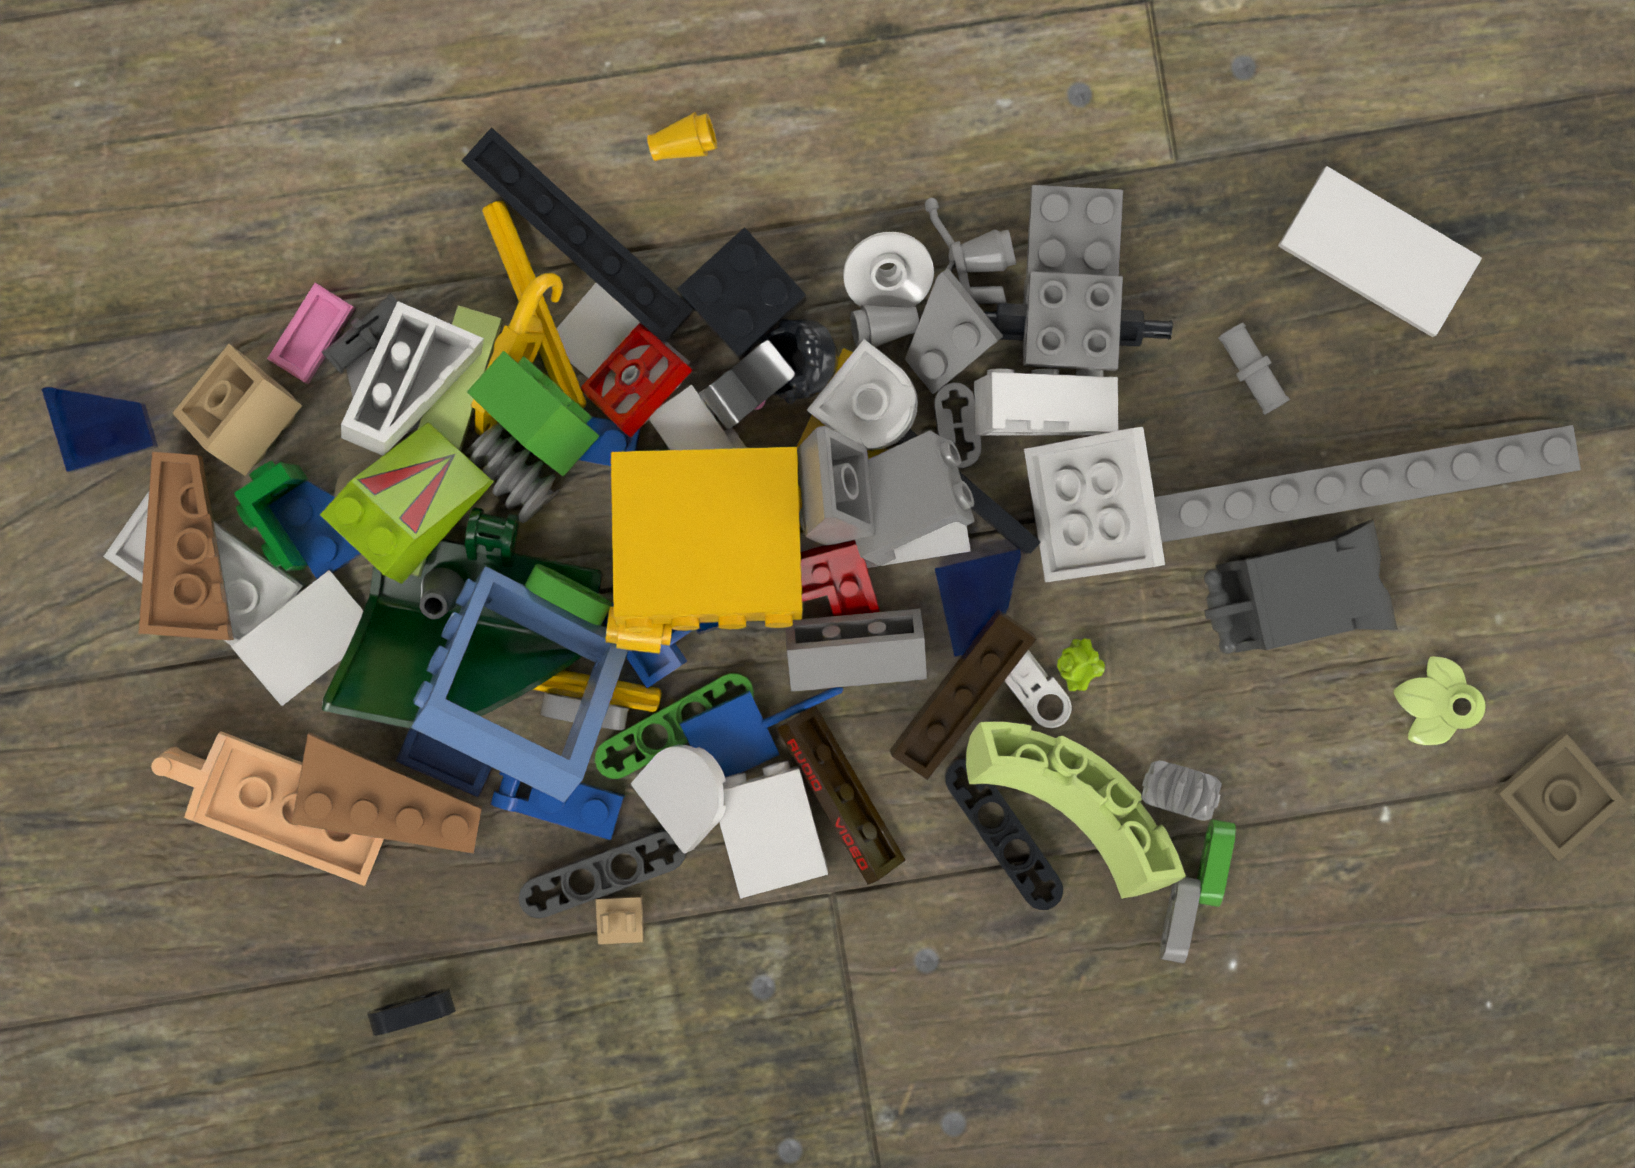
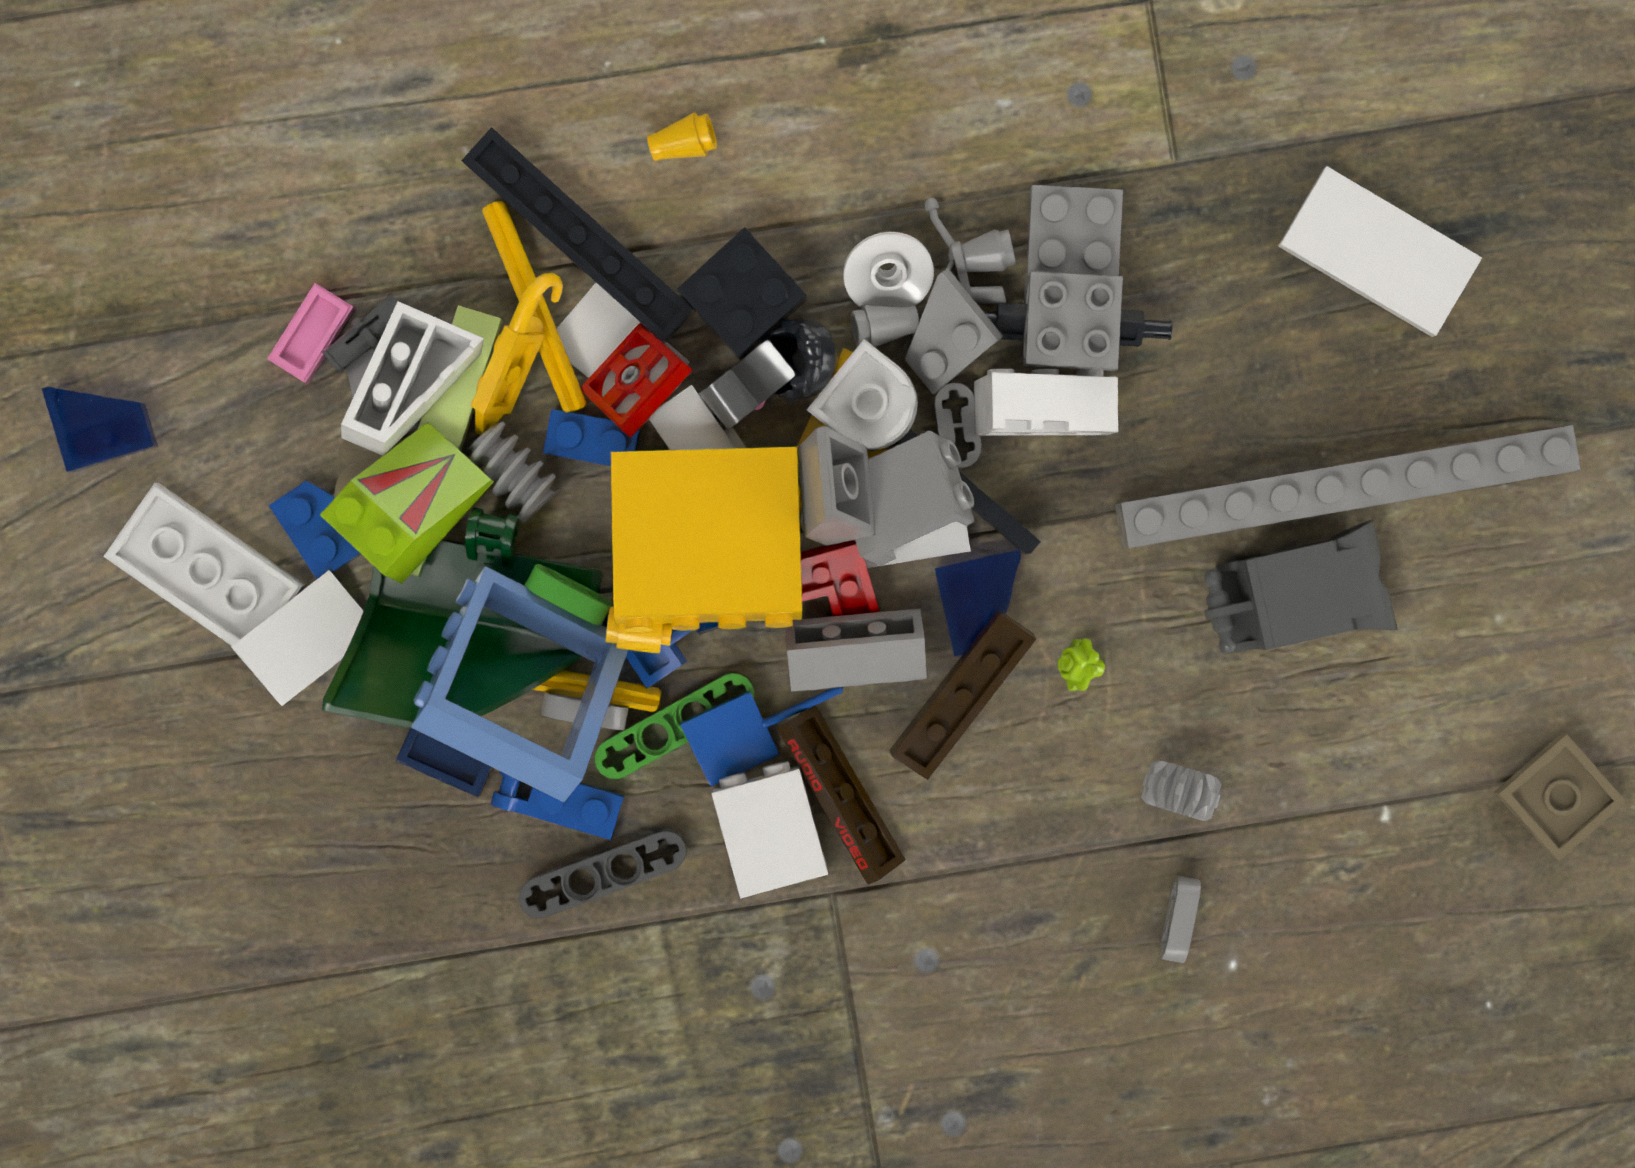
medium nougat wing [138,452,234,641] -> none
light nougat hinge [151,731,384,886] -> none
tan slope [173,344,302,476] -> none
green bracket [234,461,309,571] -> none
medium nougat wing [292,732,482,854] -> none
black beam [367,988,456,1036] -> none
dark grey cone [420,568,465,619] -> none
bright green brick [467,351,599,476] -> none
tan tile [596,895,644,944] -> none
white tile [631,745,726,854] -> none
black beam [944,757,1063,910] -> none
yellowish green brick [966,722,1186,899] -> none
white piece [1004,650,1072,728] -> none
white plate [1024,427,1165,582] -> none
bright green beam [1197,819,1236,907] -> none
light grey pin [1218,322,1290,415] -> none
yellowish green plate [1394,656,1486,745] -> none

